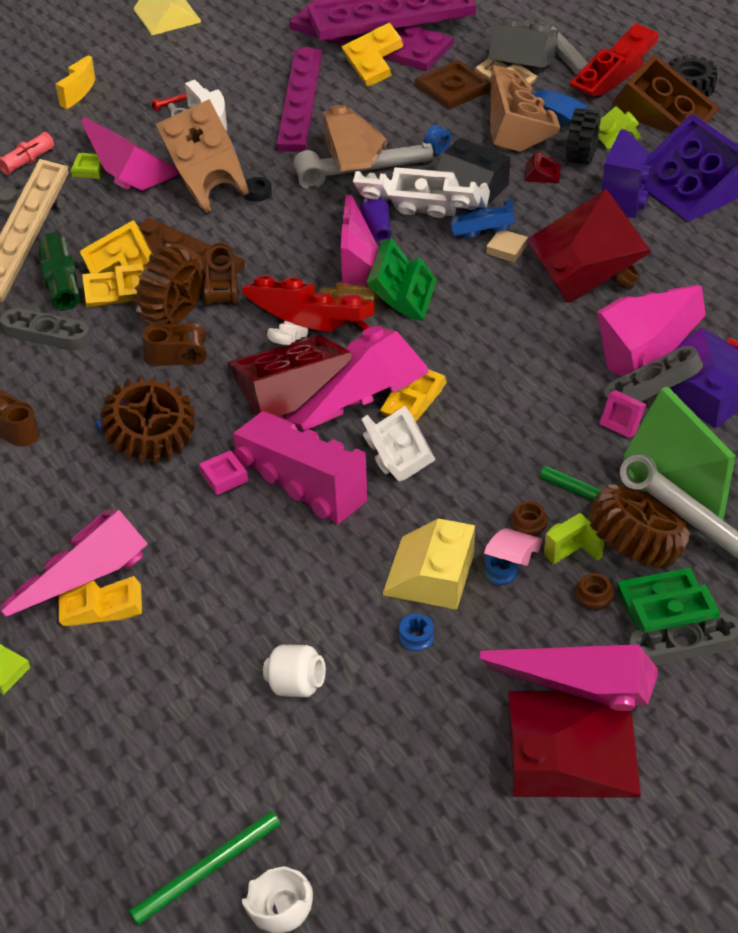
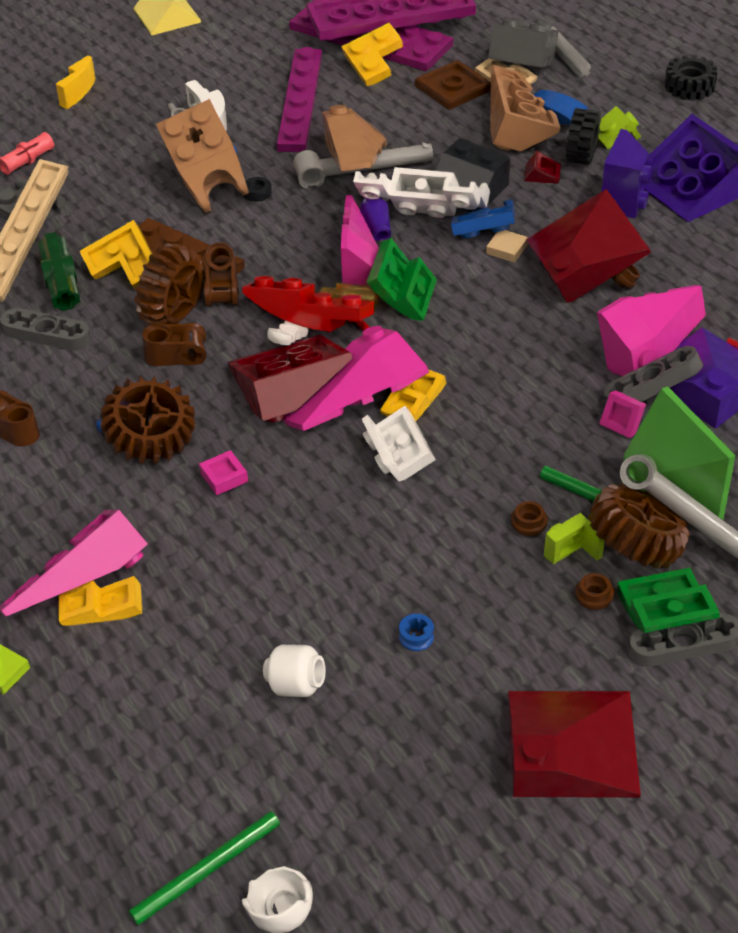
lime tile [71,153,104,179] -> none
dark pink wedge [81,116,179,190] -> none
yellow slope [82,264,144,308] -> none
red piece [151,94,187,111] -> none
dark pink wedge [233,411,367,525] -> none
light yellow slope [383,519,475,610] -> none
blue bush [424,125,451,155] -> none
dark pink wedge [480,644,658,711] -> none
bright pink slope [484,528,543,566] -> none
blue bush [484,555,519,585] -> none
red slope [569,23,659,97] -> none
reddish brown slope [612,54,719,133] -> none

